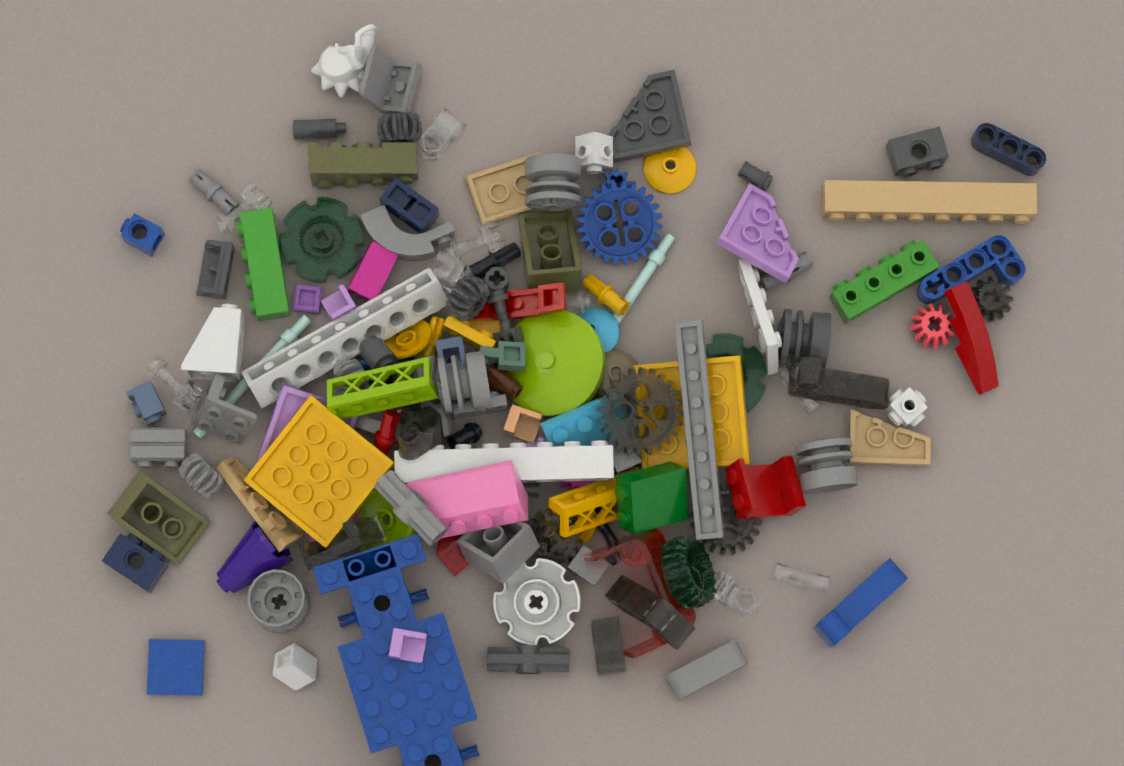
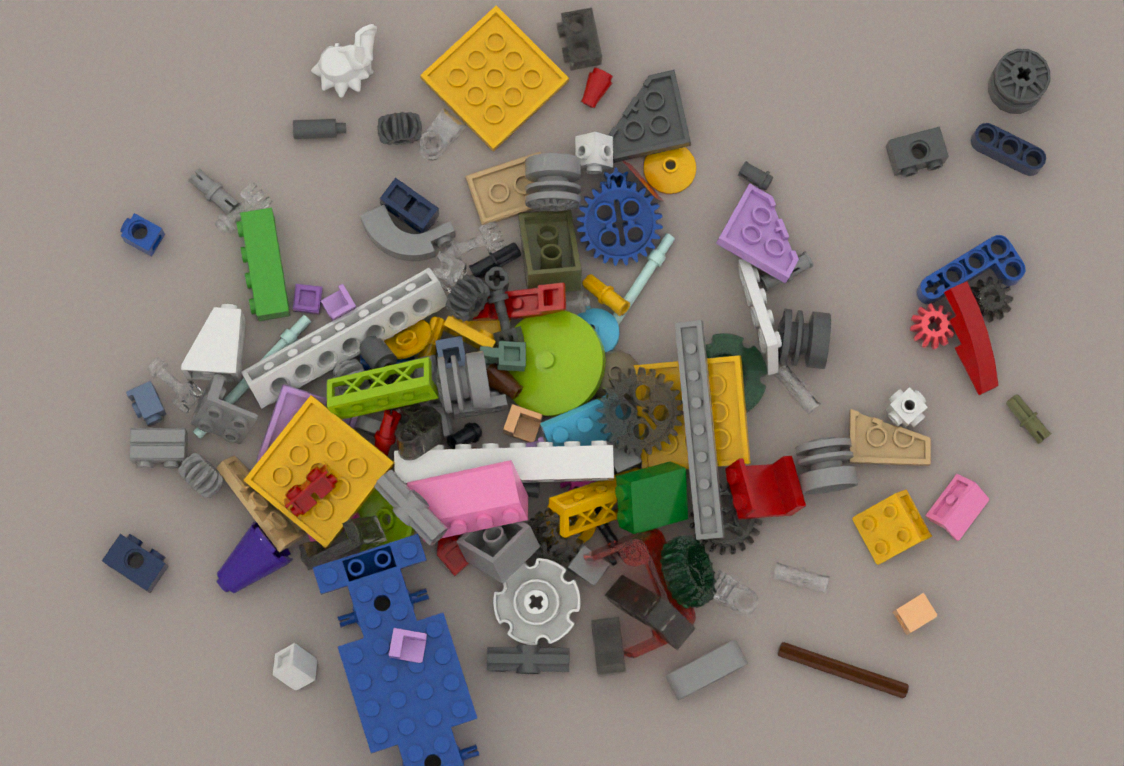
olive slope [107,470,210,566] -> none
blue tile [147,639,205,696] -> none
dark grey hinge [196,240,235,300] -> none
light grey wheel [247,569,310,634] -> none
clear green piece [279,197,365,283] -> none
olive wedge [308,142,418,190] -> none
dark pink hinge [346,241,398,302] -> none
light grey bracket [359,46,422,114] -> none
clear smoke beam [788,357,889,410] -> none
blue beam [813,558,908,648] -> none
tan brick [822,180,1037,224] -> none
bright green brick [829,240,940,324] -> none
none -> red hinge [284,464,338,517]
none -> yellow plate [420,5,569,152]
none -> clear smoke brick [556,7,602,70]
none -> red cone [581,67,613,109]
none -> red sticker [623,161,663,201]
none -> reddish brown axle [778,642,909,698]
none -> yellow bracket [852,489,932,565]
none -> light nougat panel [893,593,937,635]
none -> bright pink panel [925,474,989,541]
none -> dark grey wheel [988,49,1051,114]
none -> olive axle [1006,394,1052,444]

